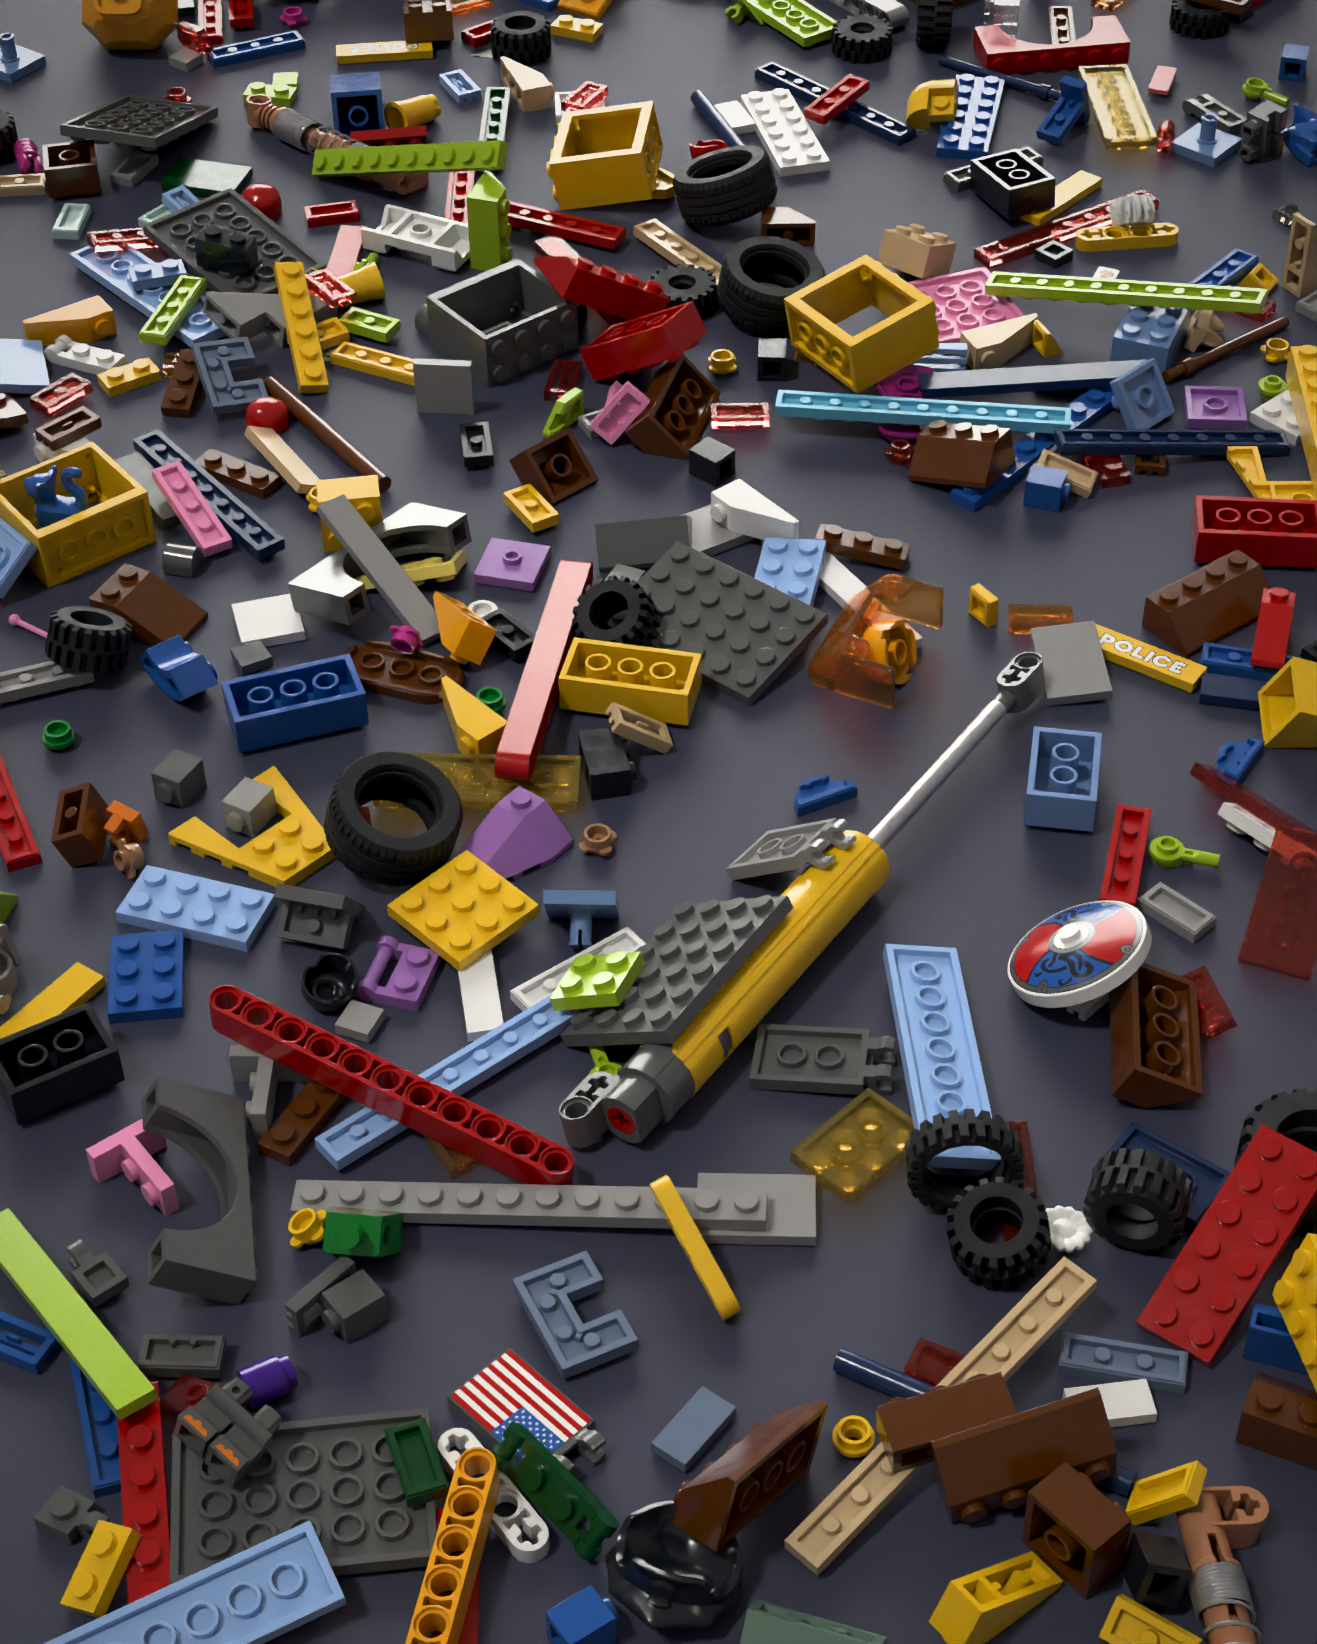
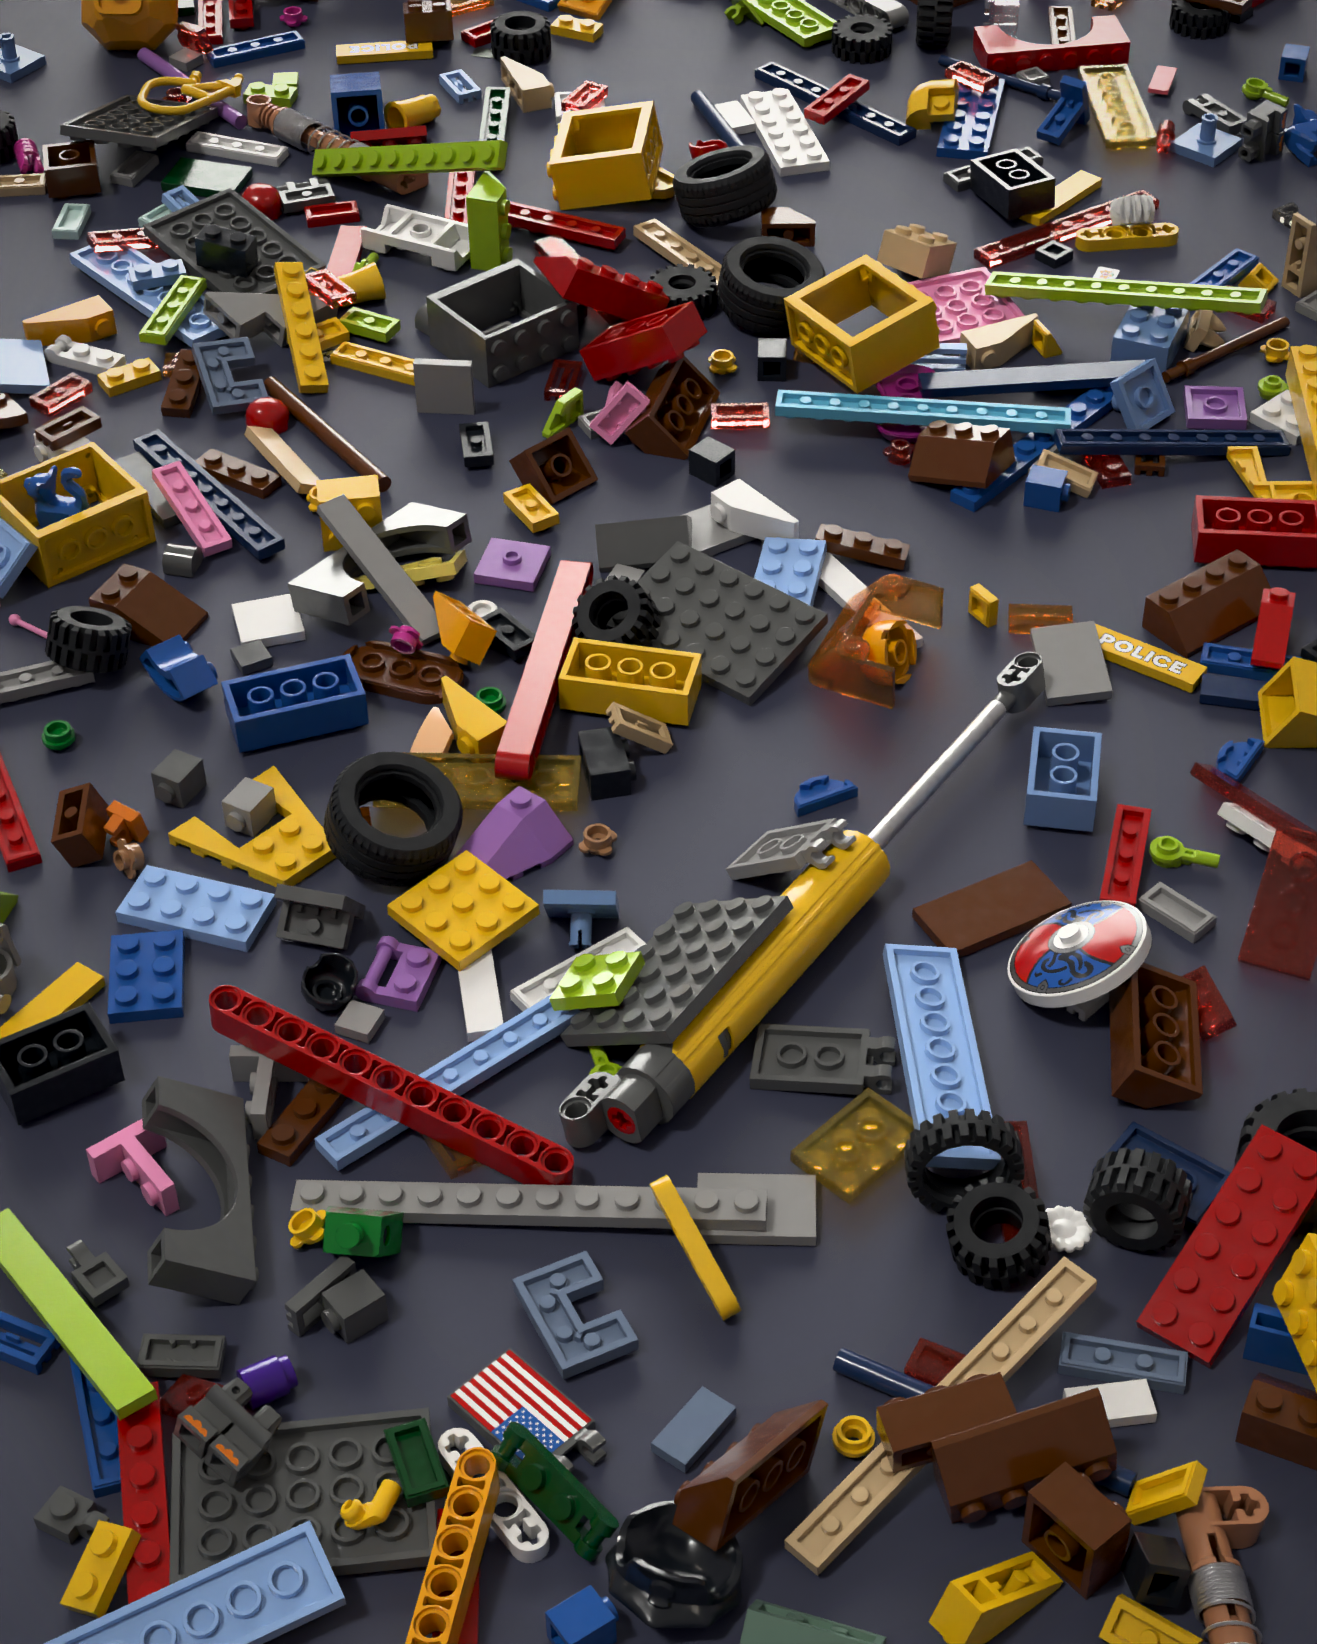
none -> medium lavender piece [137,47,247,129]
none -> yellow piece [137,70,244,115]
none -> white tile [186,131,289,167]
none -> dark grey plate [275,177,336,213]
none -> yellow arm [340,1479,402,1531]
none -> light nougat slope [410,707,455,765]
none -> reddish brown tile [912,860,1072,958]
none -> clear red plate [945,60,999,93]
none -> light grey tile [1016,66,1050,85]

